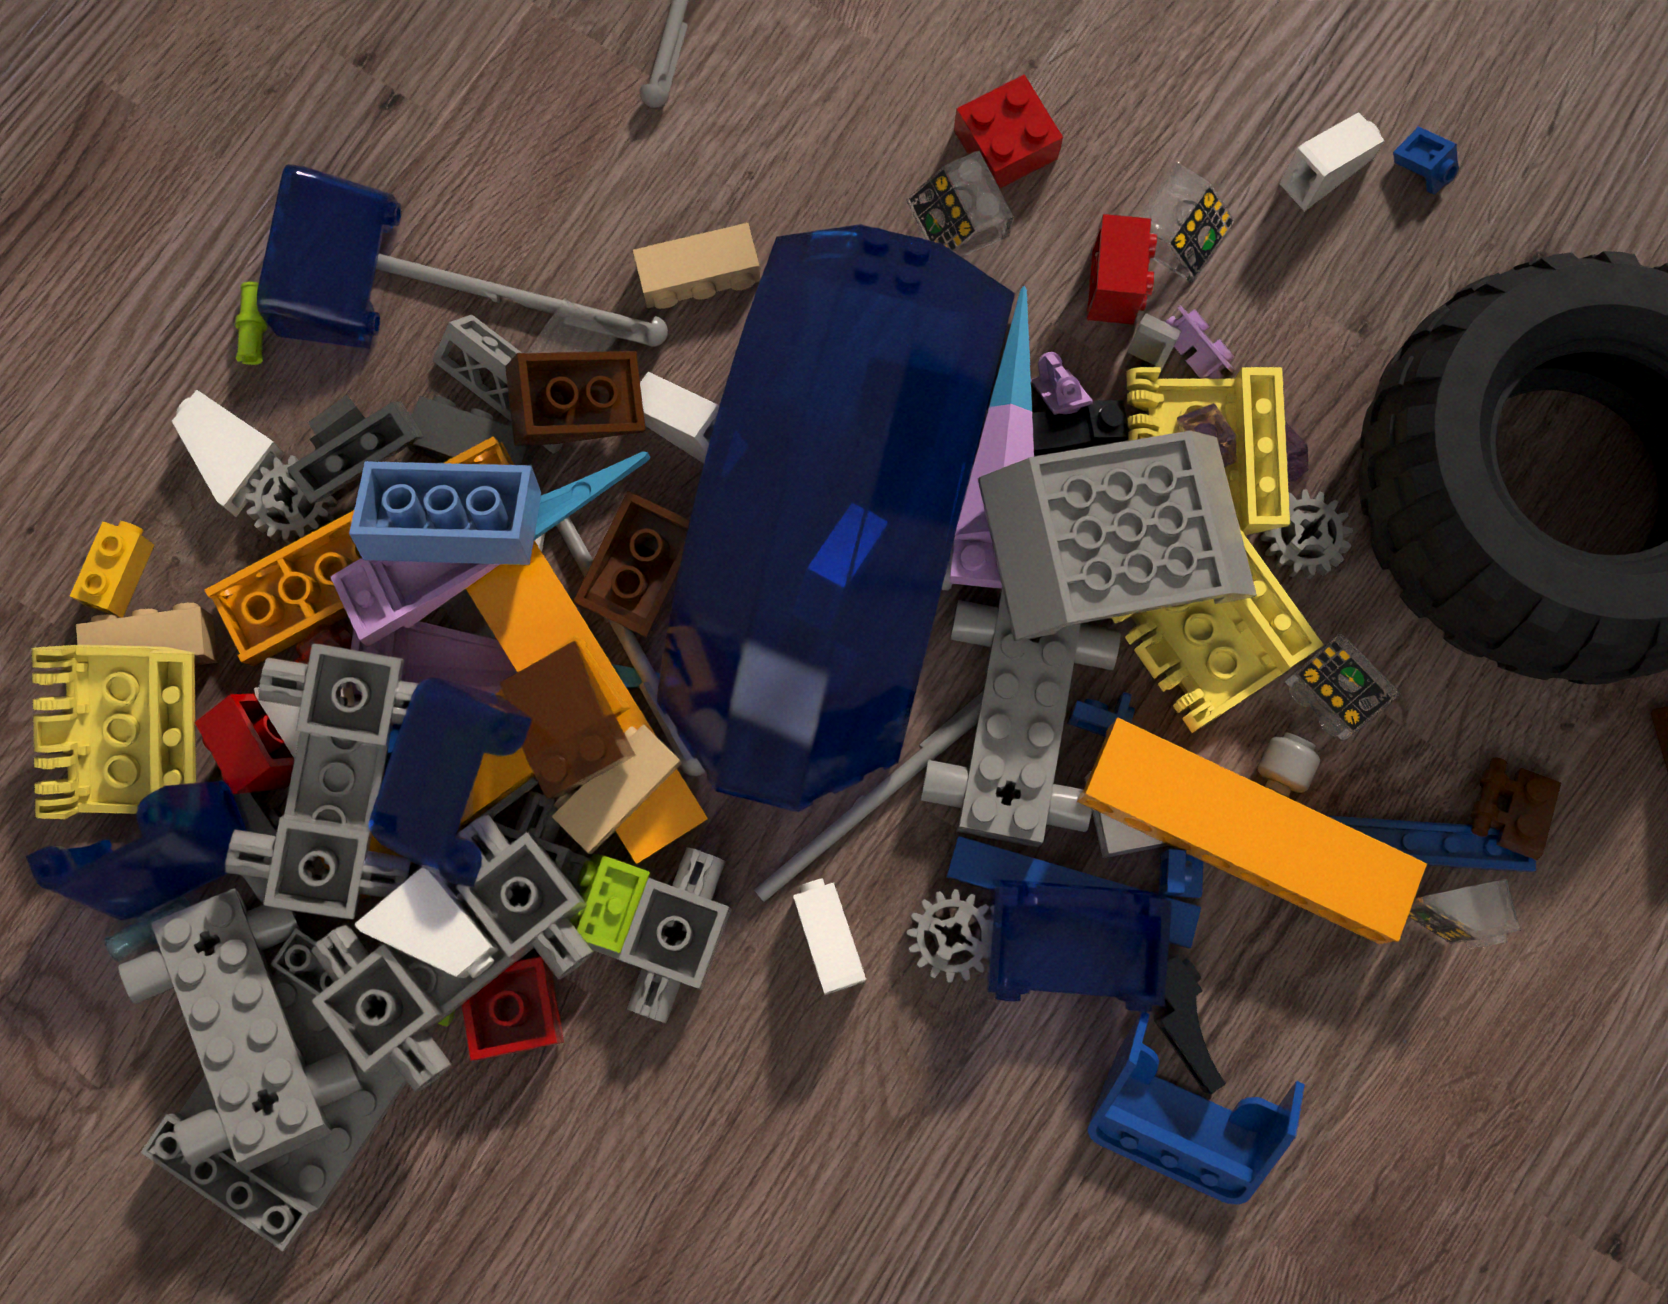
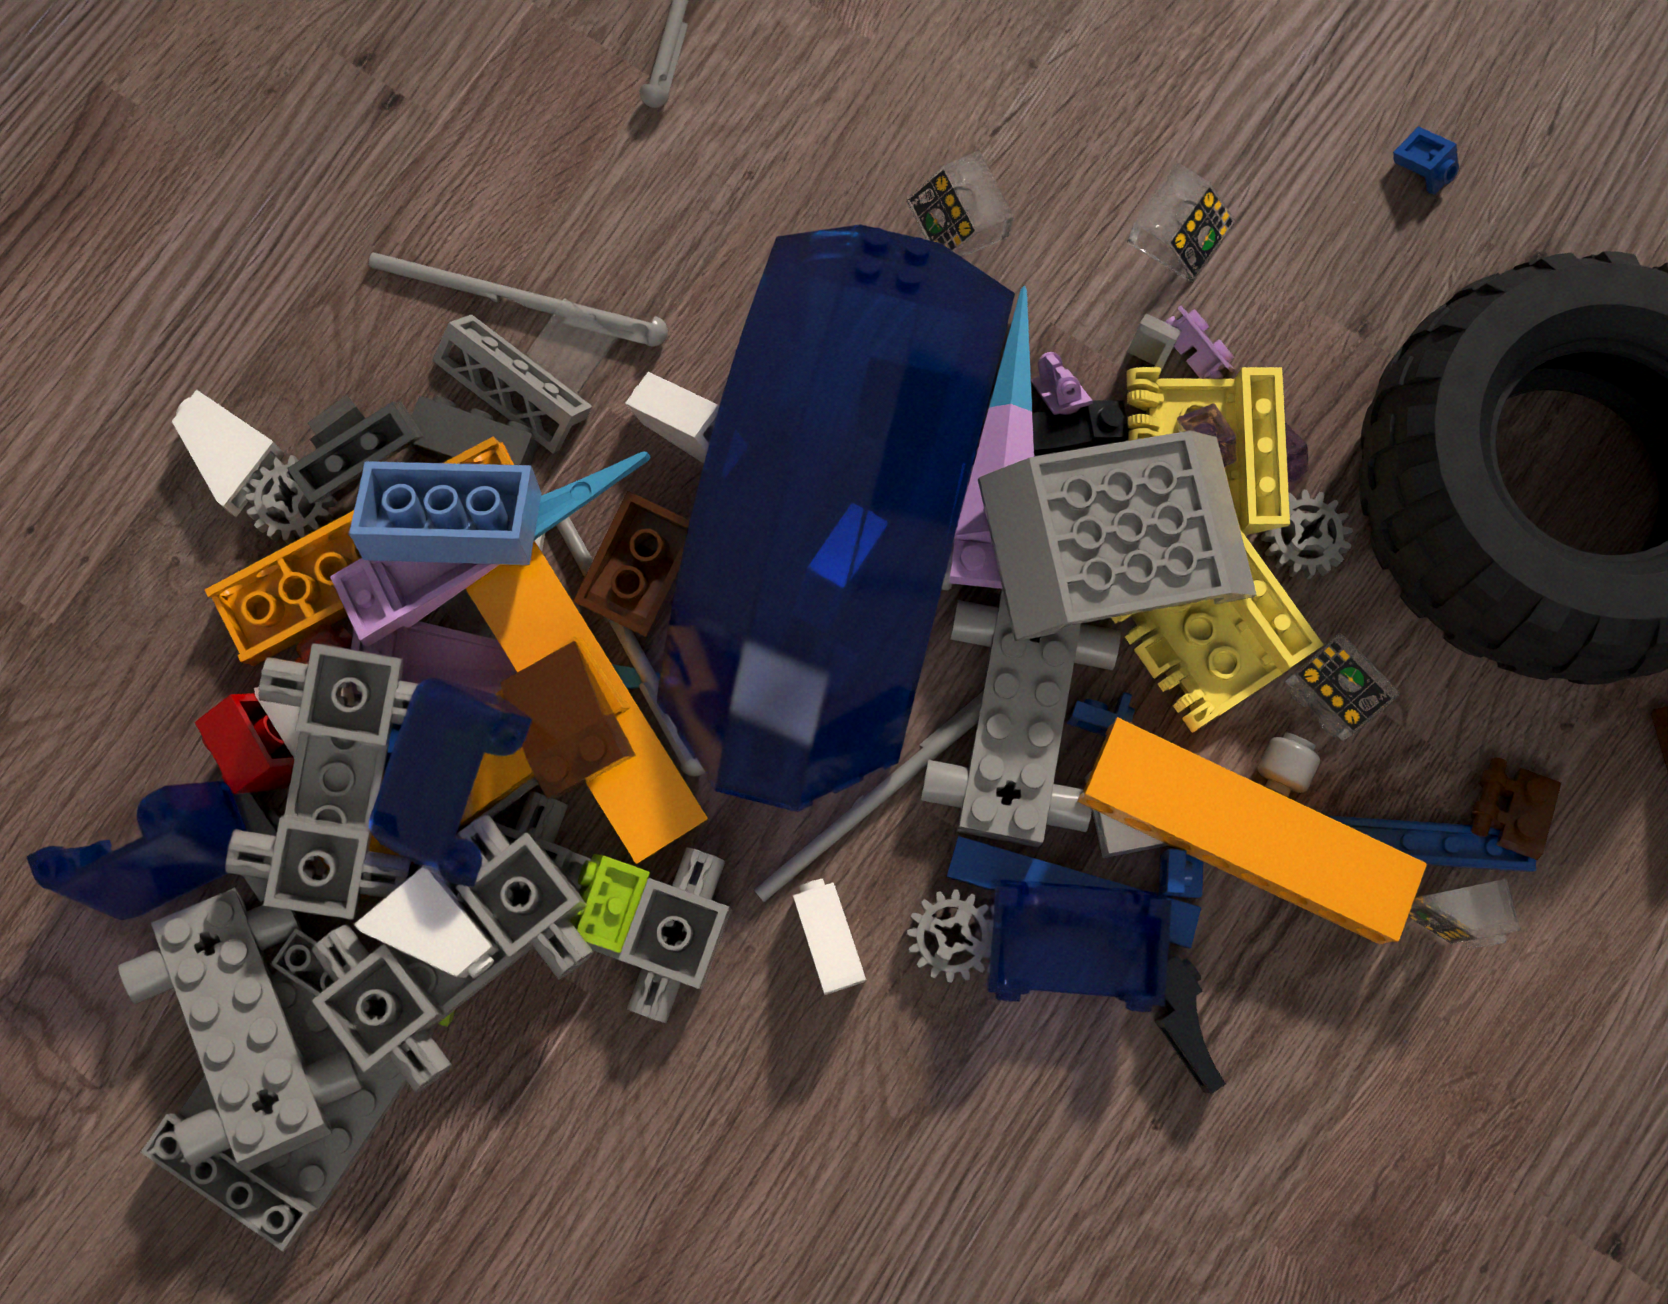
light yellow slope [32,645,196,822] -> none
yellow brick [70,521,154,618] -> none
tan brick [76,603,217,666] -> none
clear light blue pin [104,896,191,961] -> none
lime pin [235,282,268,365] -> none
clear blue windscreen [257,164,402,349] -> none
red brick [462,956,564,1061] -> none
reddish brown slope [505,351,646,446] -> none
tan brick [551,724,682,854] -> none
tan brick [633,223,761,309] -> none
red brick [954,74,1063,193] -> none
red brick [1086,214,1157,325] -> none
blue windscreen [1088,1011,1305,1204] -> none
white slope [1279,112,1385,212] -> none

